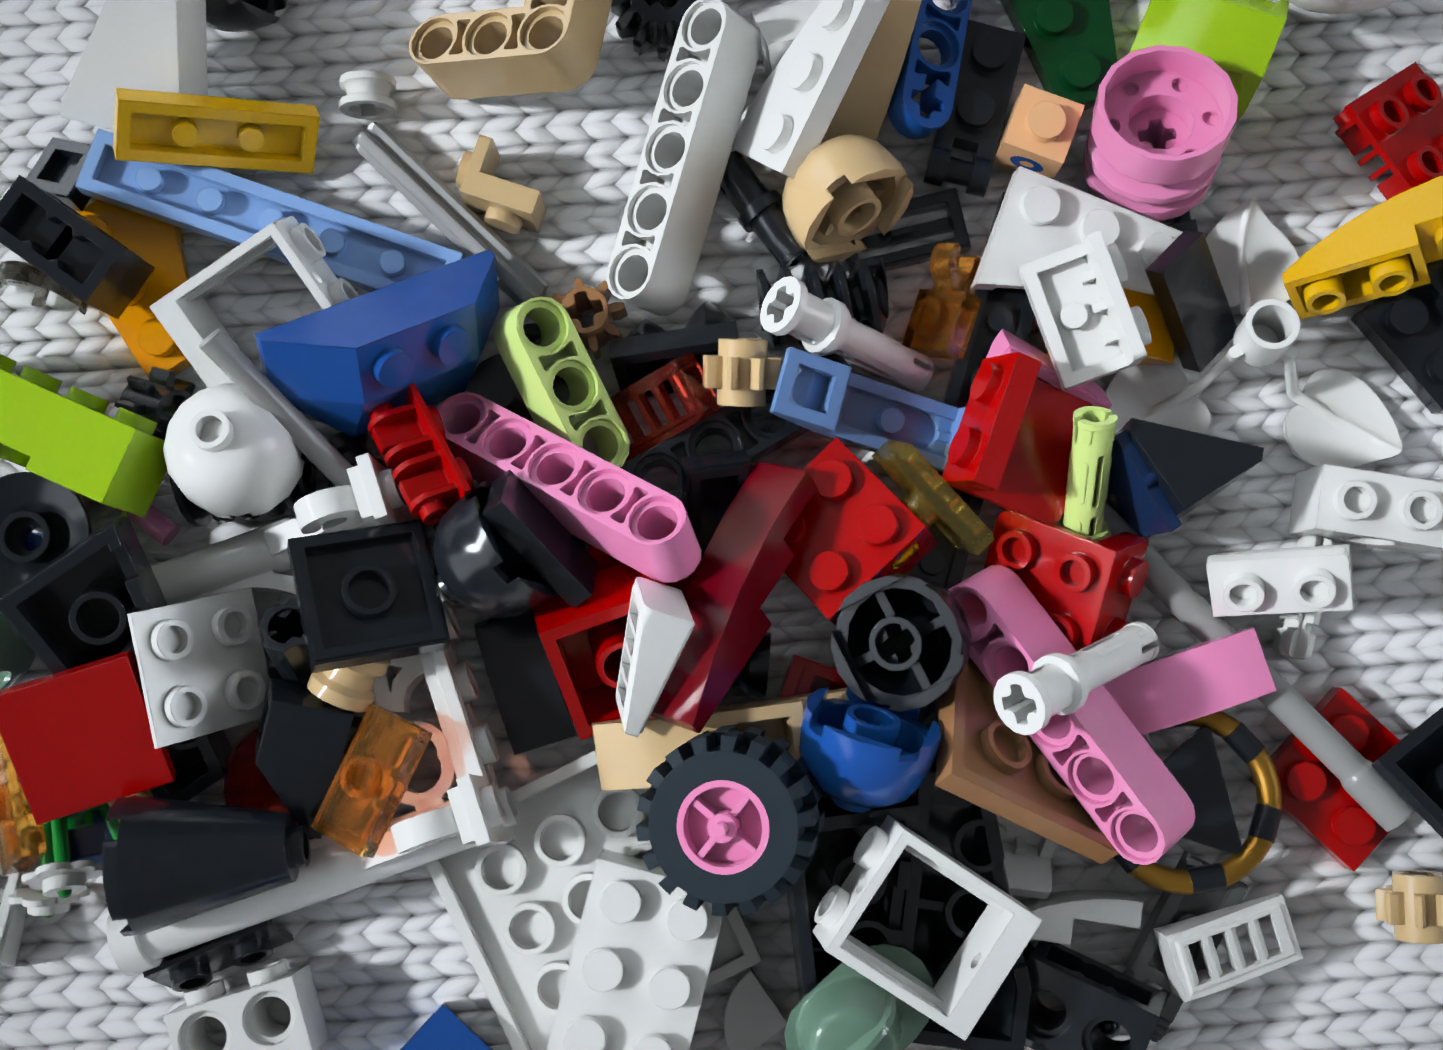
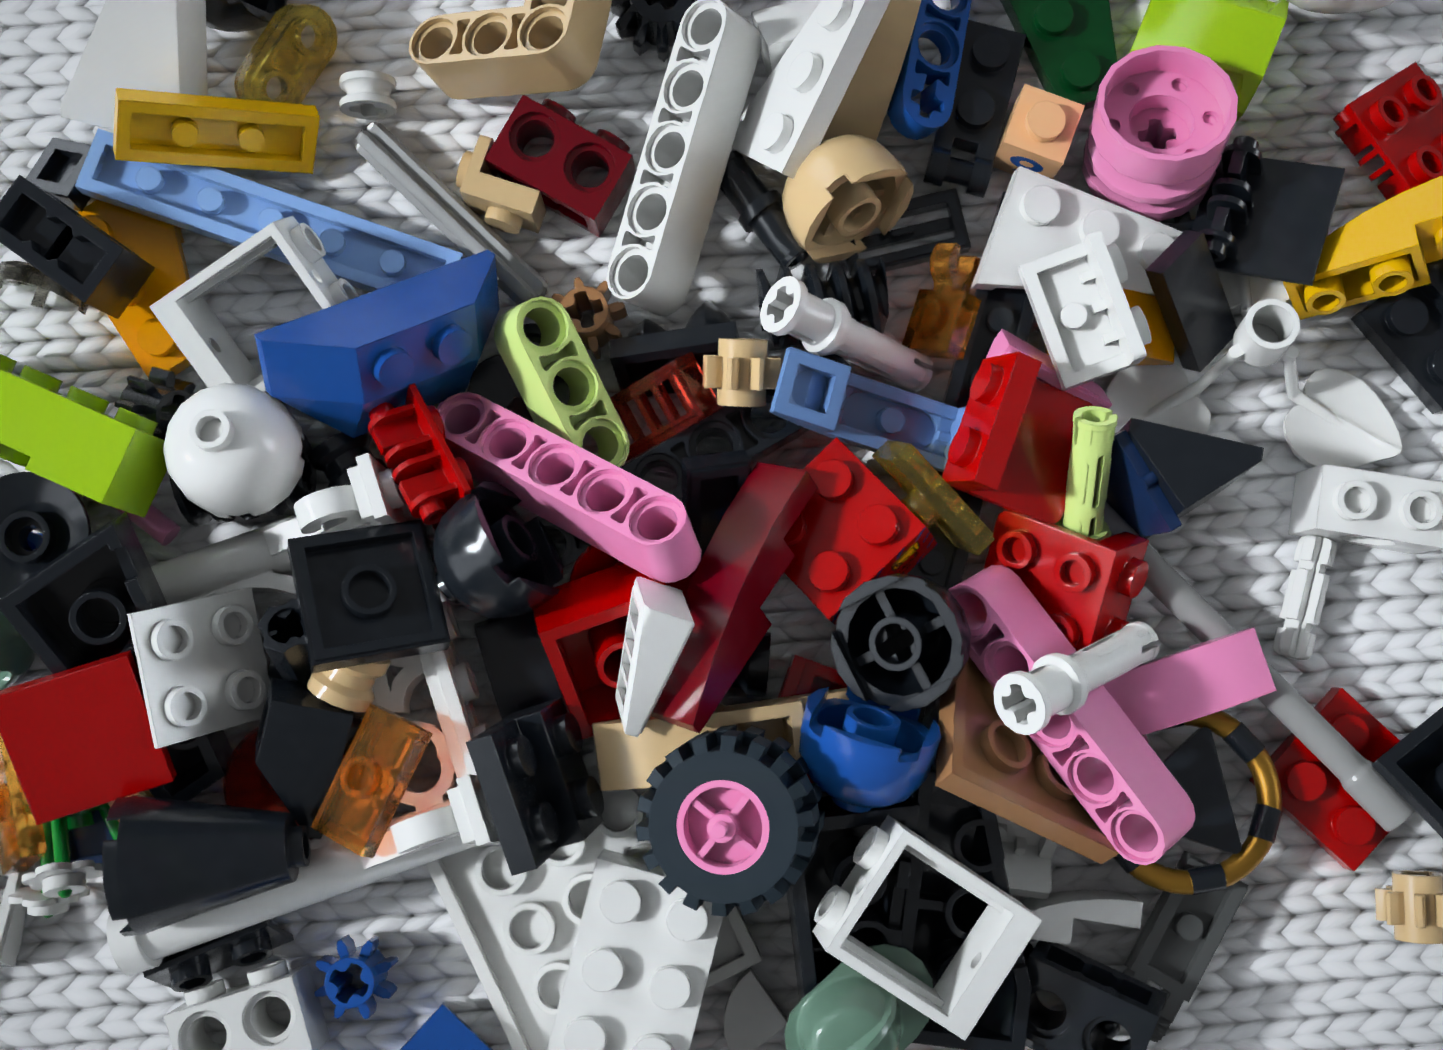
light grey bar [199,328,353,486] -> none
black tile [483,470,598,608] -> none
white slope [1153,892,1303,1002] -> none
white bracket [1206,544,1353,617] -> none
none -> clear yellow plate [234,3,338,104]
none -> blue gear [314,935,399,1019]
none -> black plate [466,697,604,876]
none -> dark red brick [485,95,636,237]
none -> black hinge [1191,136,1345,286]

